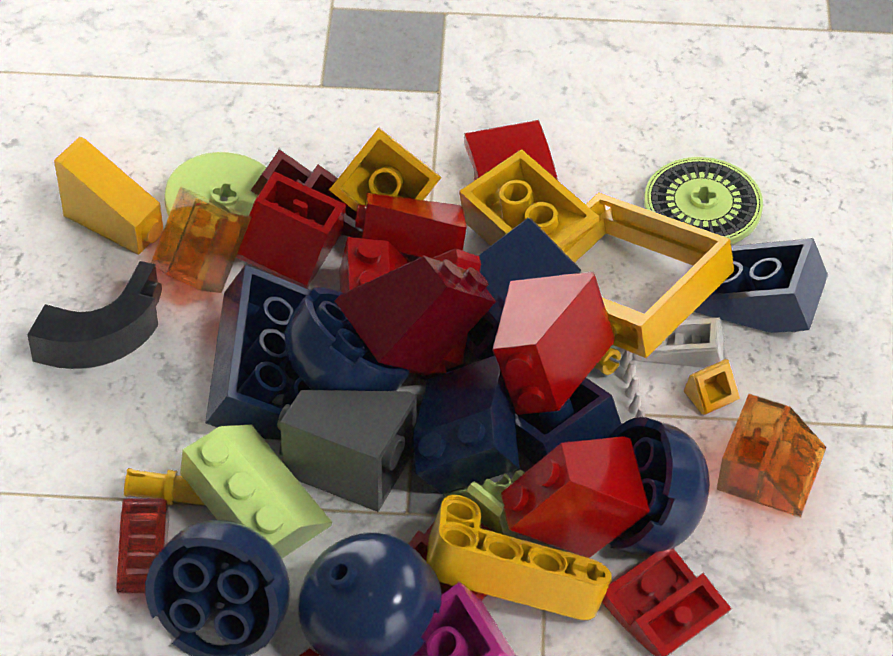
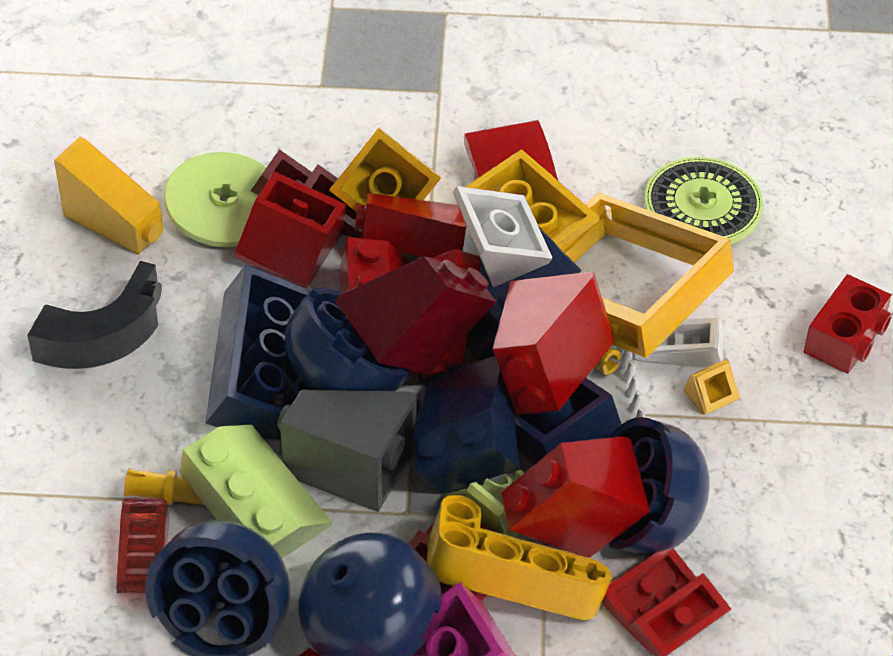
clear orange slope [151,187,252,293] -> none
dark blue slope [694,238,828,333] -> none
clear orange slope [716,394,827,517] -> none
none -> white slope [453,186,553,287]
none -> red brick [803,274,893,374]

